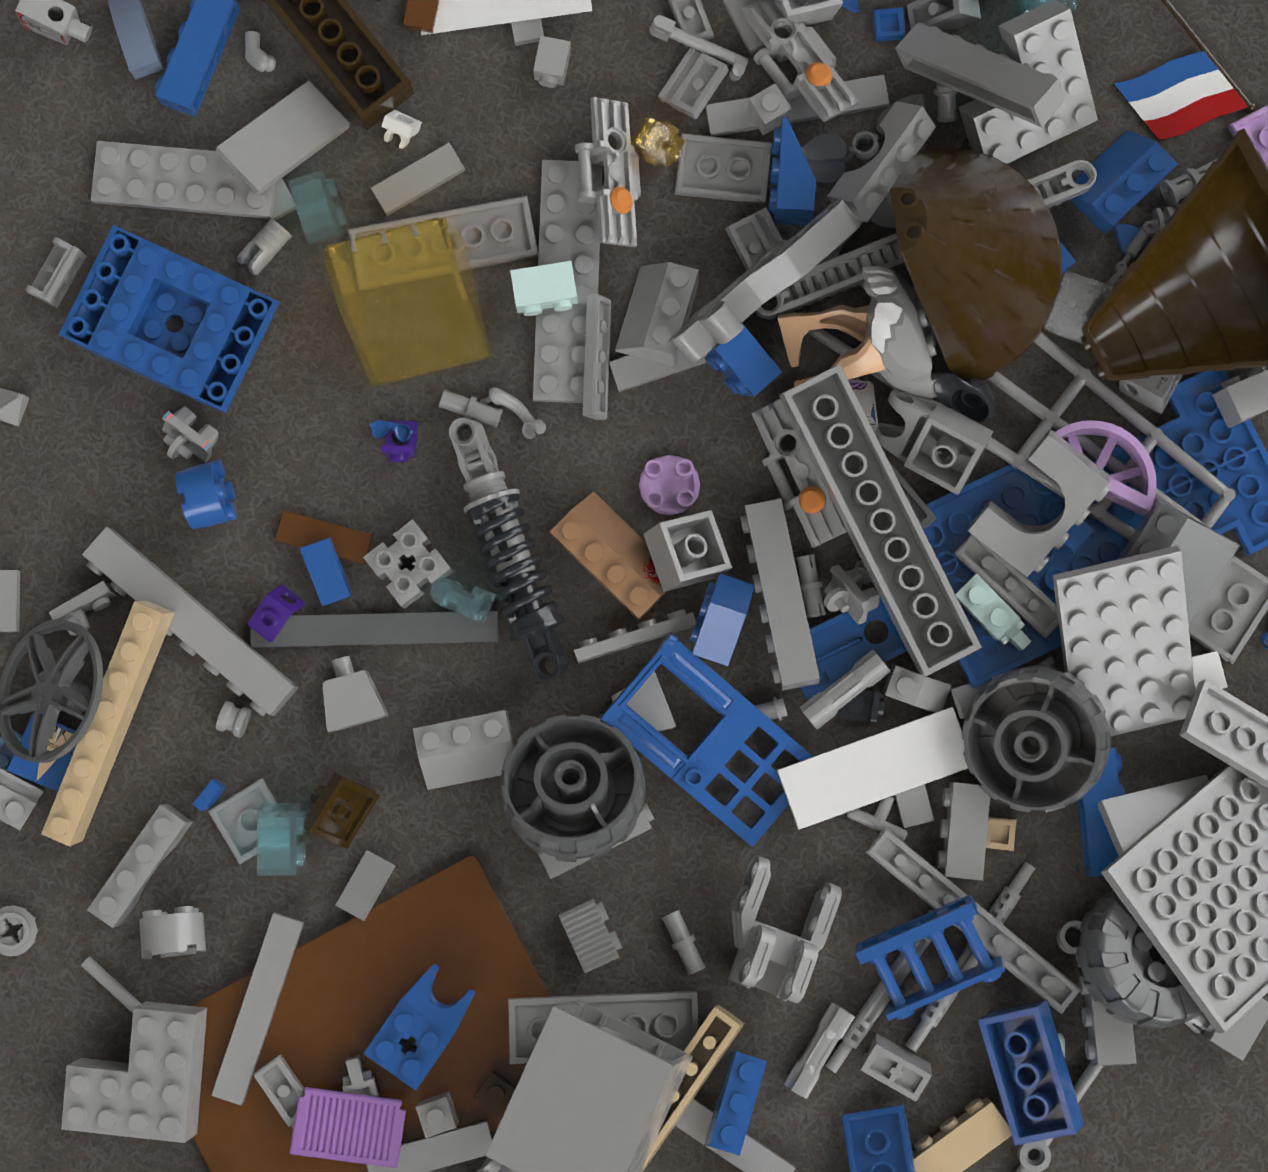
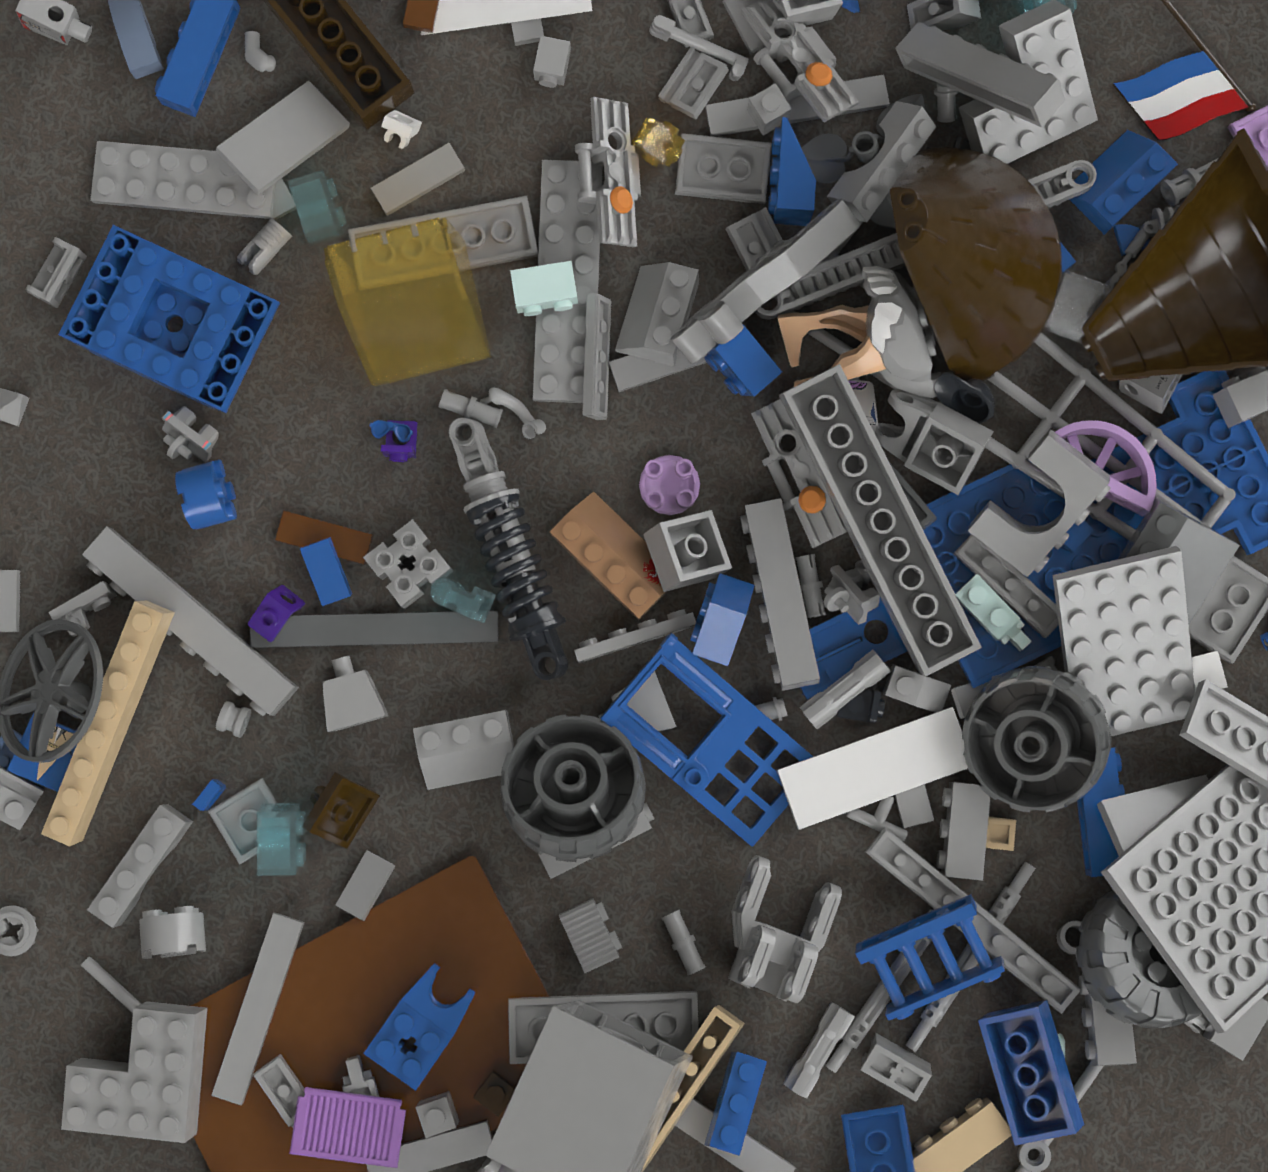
blue tile [872,7,906,42] -> none

